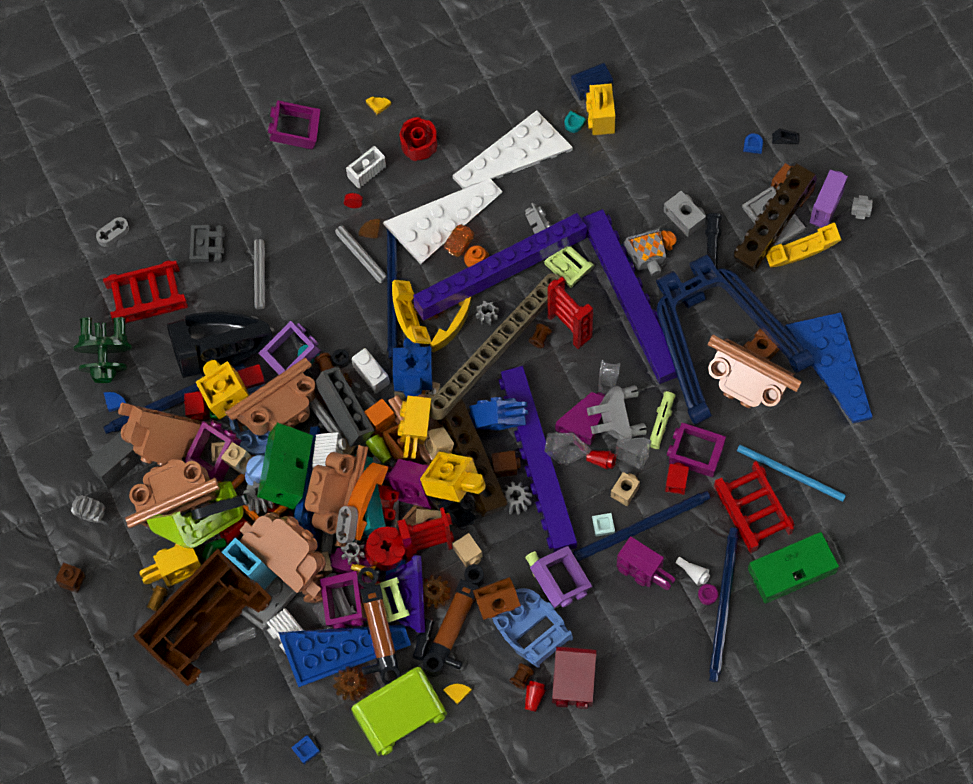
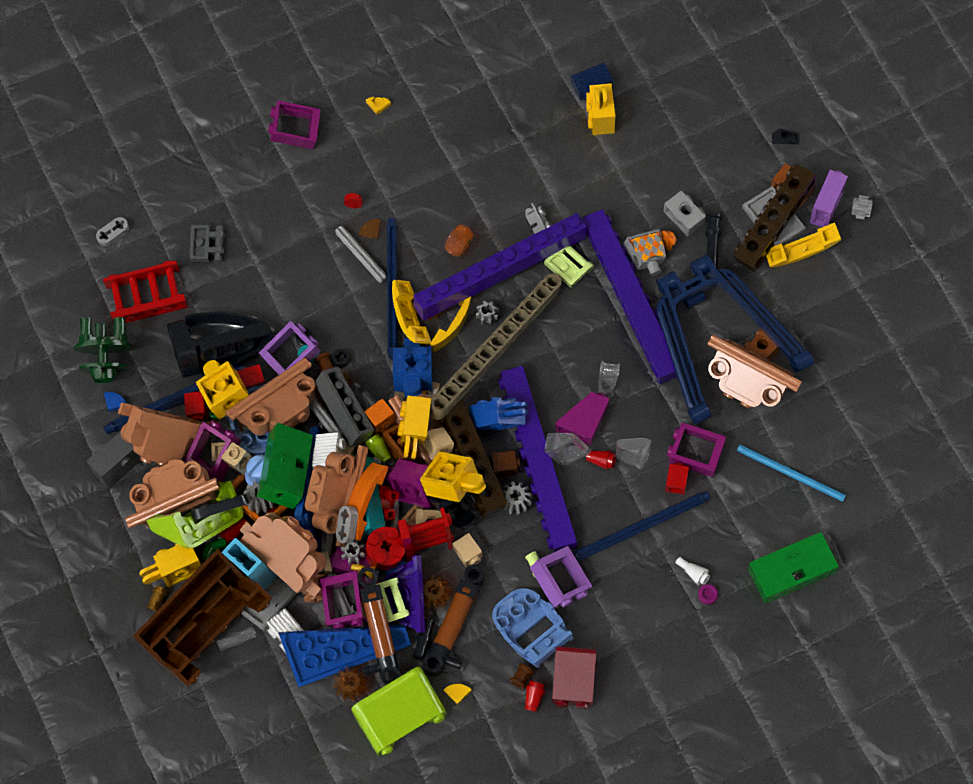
reddish brown brick [55,562,86,593] -> none
light grey gear [71,495,106,523] -> none
light grey axle [254,239,265,310] -> none
blue tile [291,735,320,765] -> none
white brick [346,146,386,188] -> none
white brick [352,348,390,394] -> none
white wing [383,178,502,265] -> none
red brick [399,117,437,161] -> none
white wing [453,110,573,189] -> none
orange cone [464,246,489,267] -> none
dark orange brick [473,577,521,620] -> none
reddish brown bush [528,324,552,349] -> none
red fence [548,277,593,349] -> none
teal tile [564,110,586,133] -> none
light grey connector [587,385,647,442] -> none
light aqua tile [592,513,615,536] -> none
tan brick [611,472,640,506] -> none
magenta brick [616,536,675,590] -> none
yellowish green pin [648,391,676,449] -> none
dark blue piece [709,528,739,682] -> none
red fence [714,461,795,554] -> none
blue tile [743,133,763,154] -> none
blue wing [785,313,872,423] -> none

